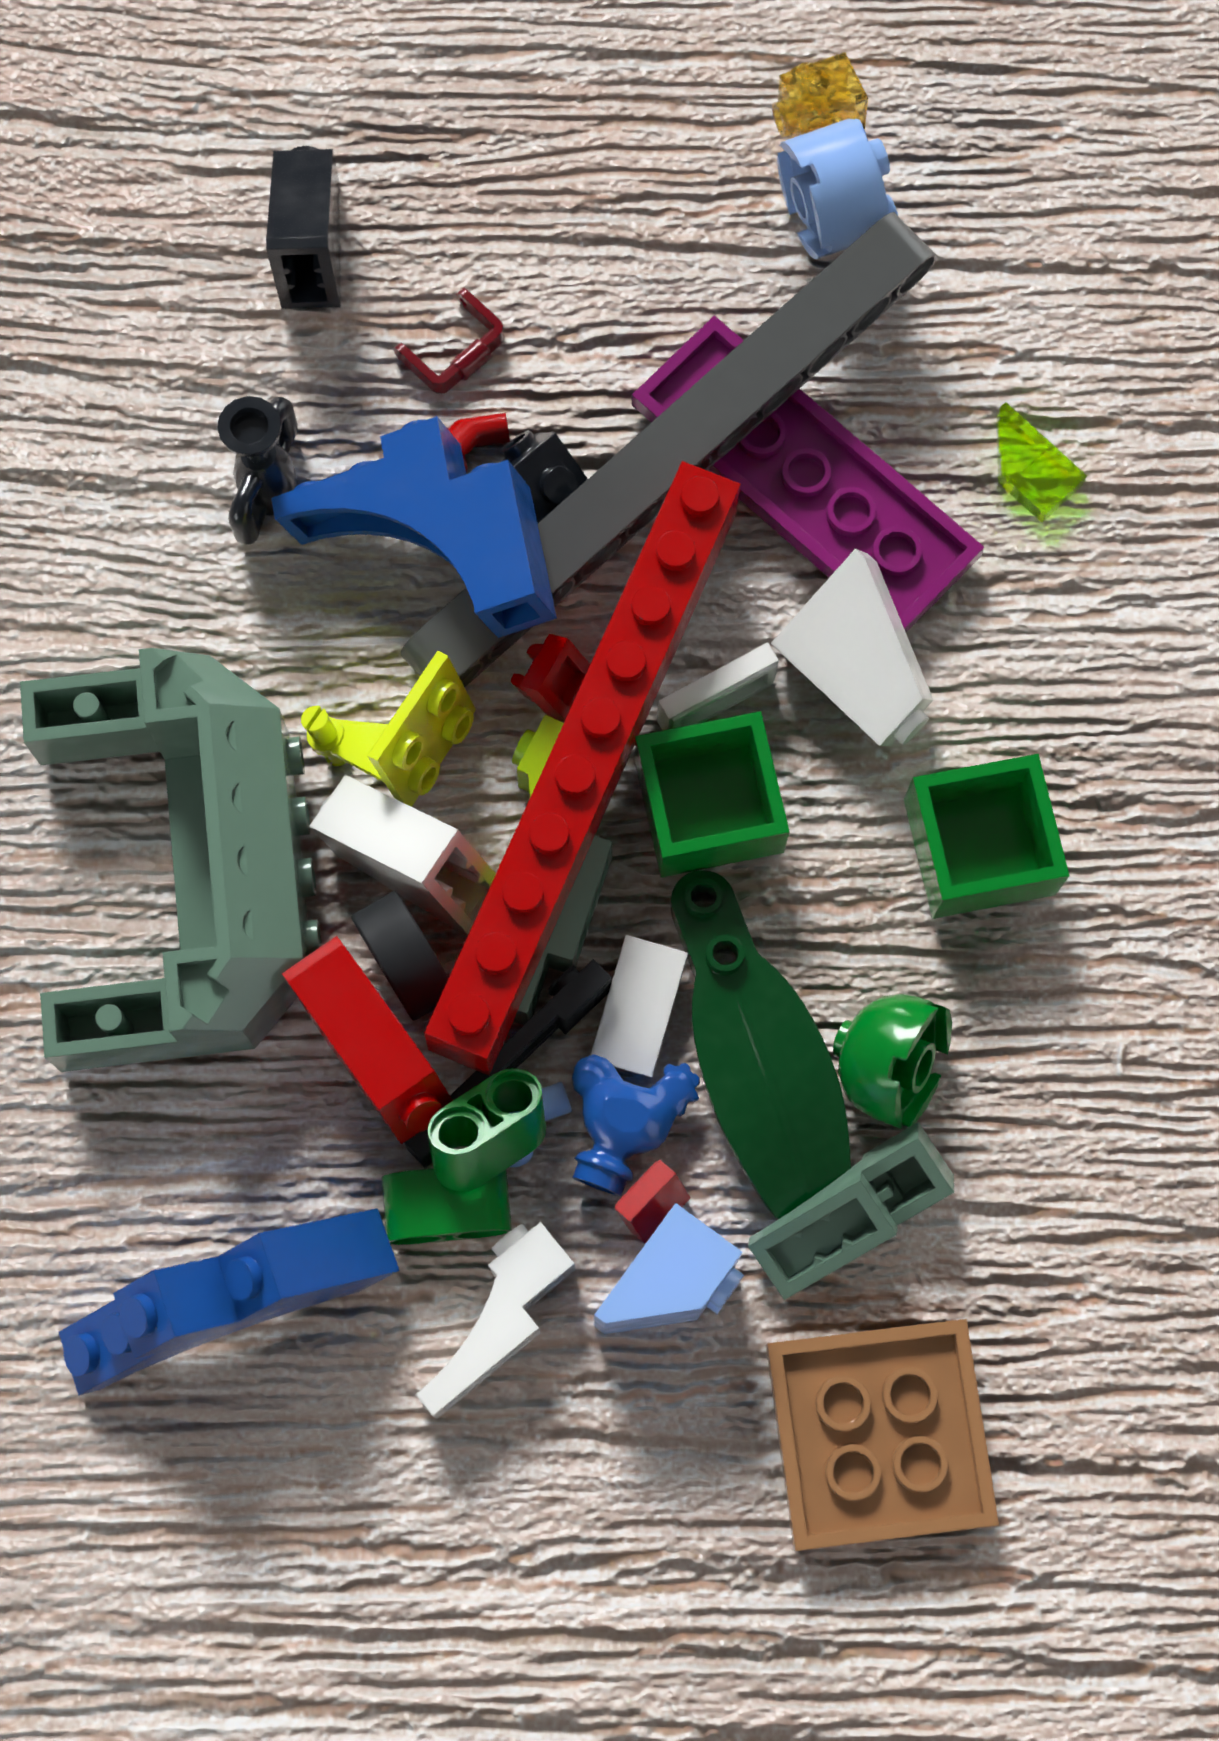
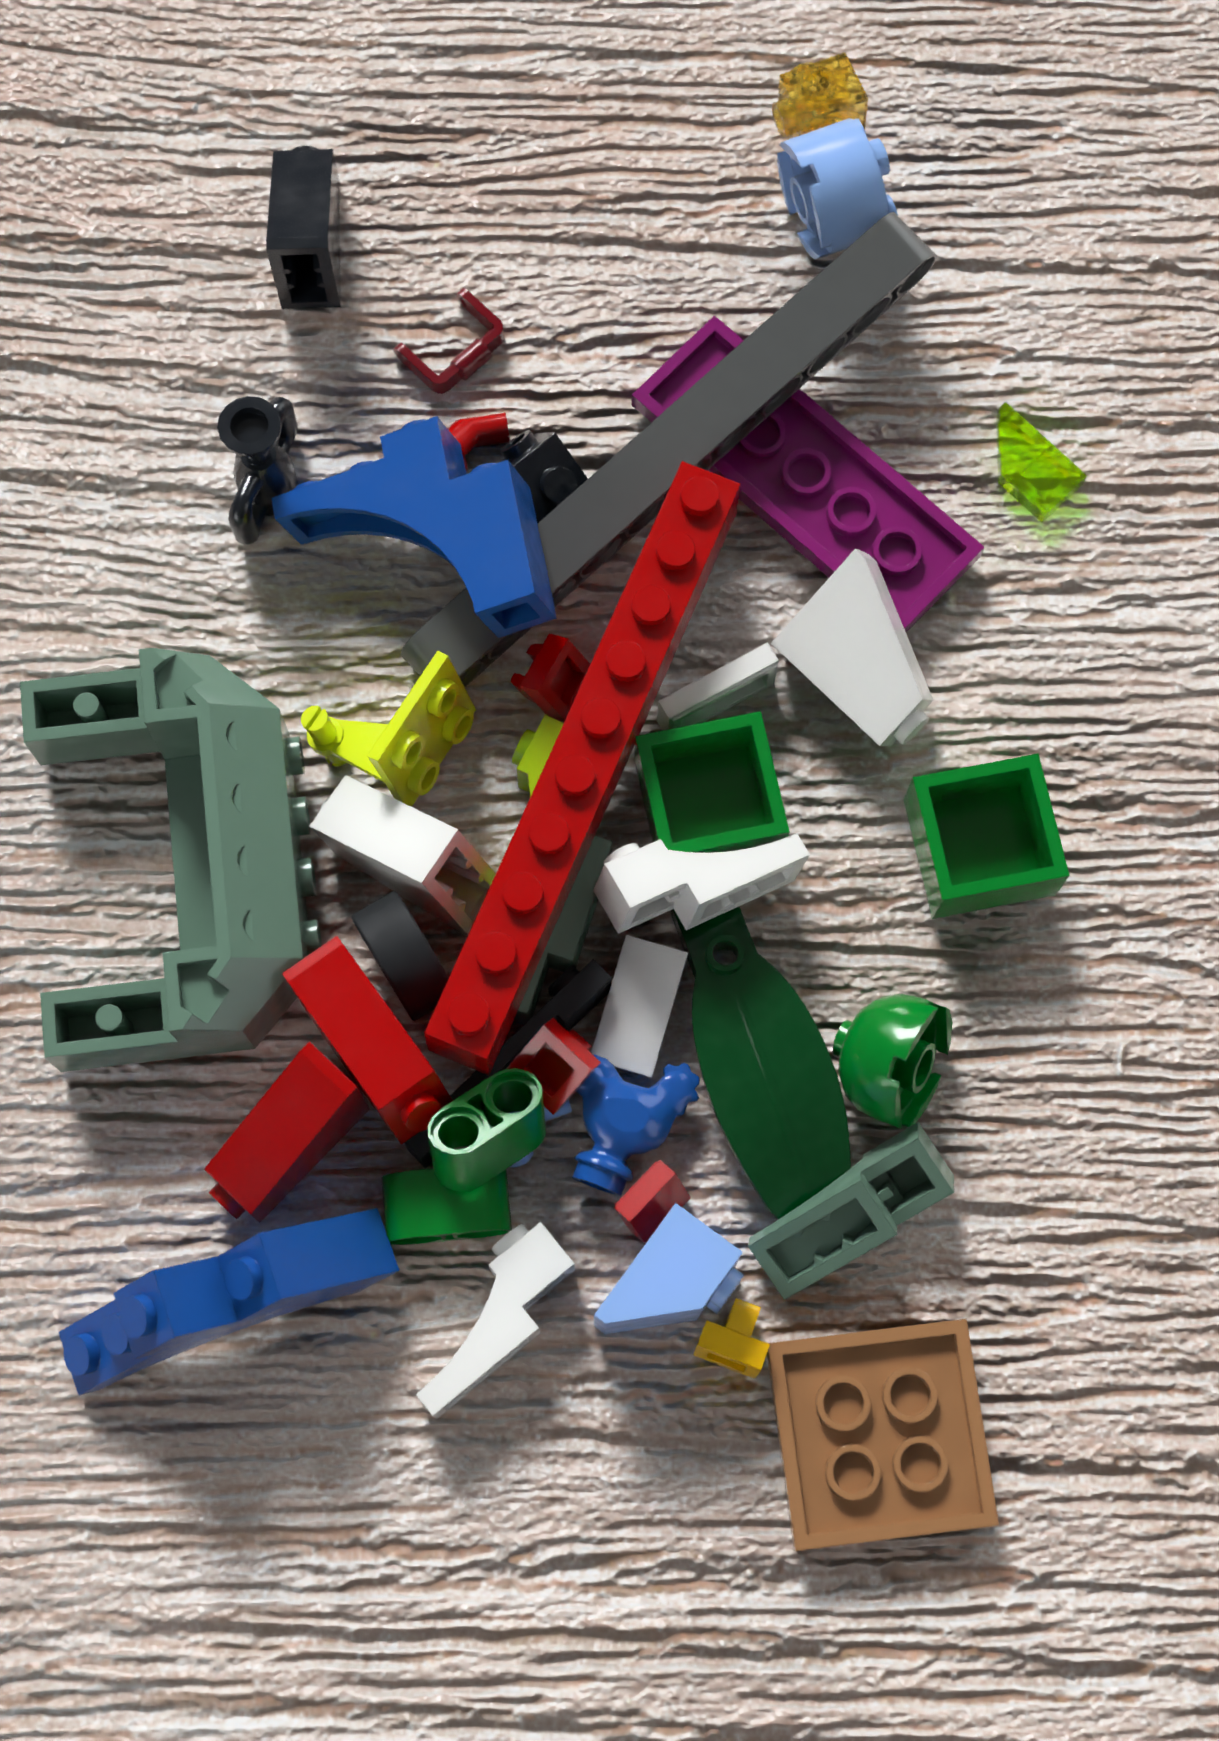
none -> red slope [204,1041,370,1223]
none -> red tile [507,1018,601,1115]
none -> white slope [593,833,810,934]
none -> yellow tile [693,1298,770,1379]

